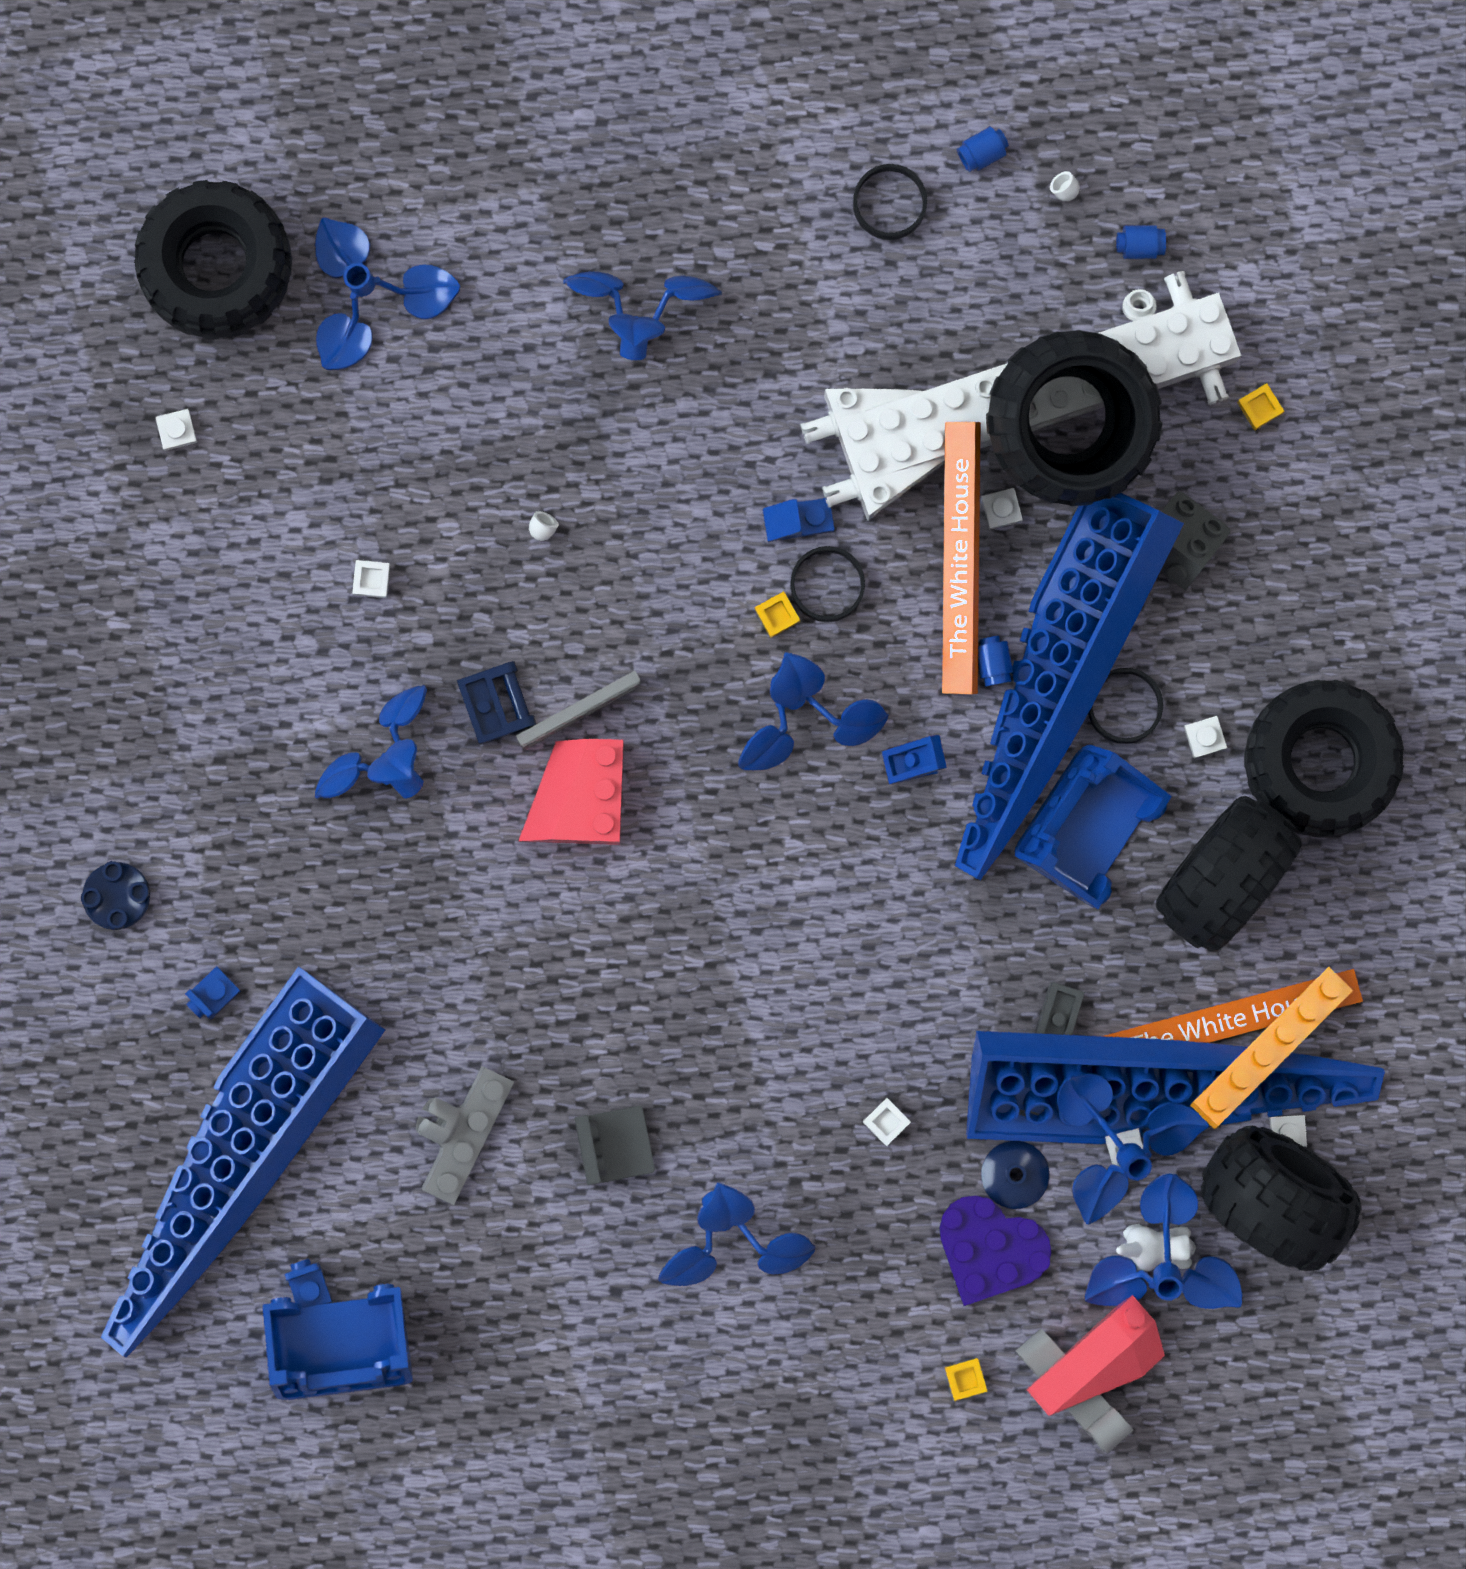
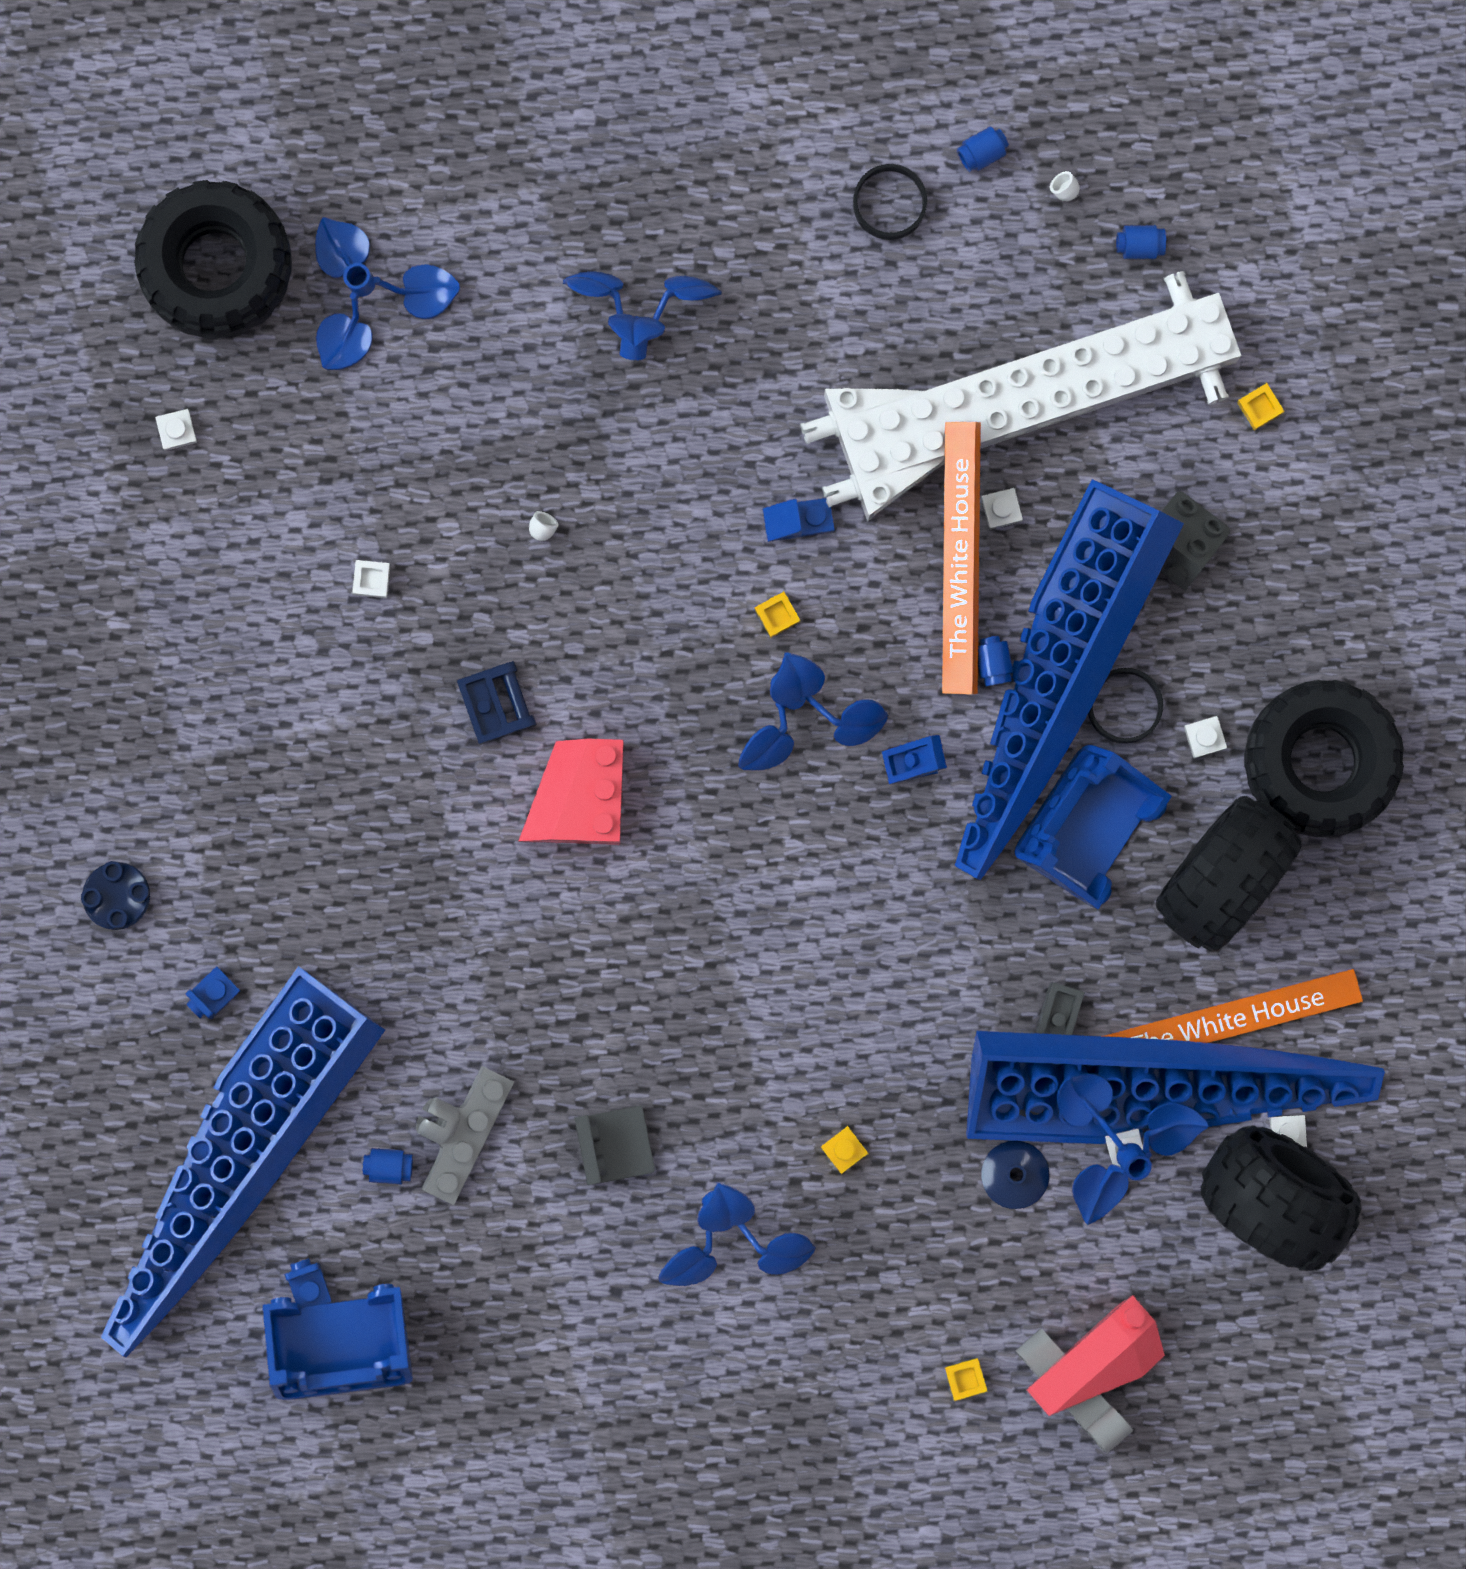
blue plant [315,685,427,799] -> none
light grey tile [516,671,641,750] -> none
black tyre [790,546,865,622] -> none
white plate [863,1098,911,1146] -> none
dark purple plate [939,1195,1051,1306] -> none
black tyre [986,330,1163,506] -> none
blue plant [1085,1173,1242,1309] -> none
white animal [1116,1224,1196,1272] -> none
white plate [1122,289,1156,321] -> none
light orange plate [1190,967,1353,1129] -> none
none -> blue brick [363,1148,413,1184]
none -> yellow plate [821,1126,868,1174]

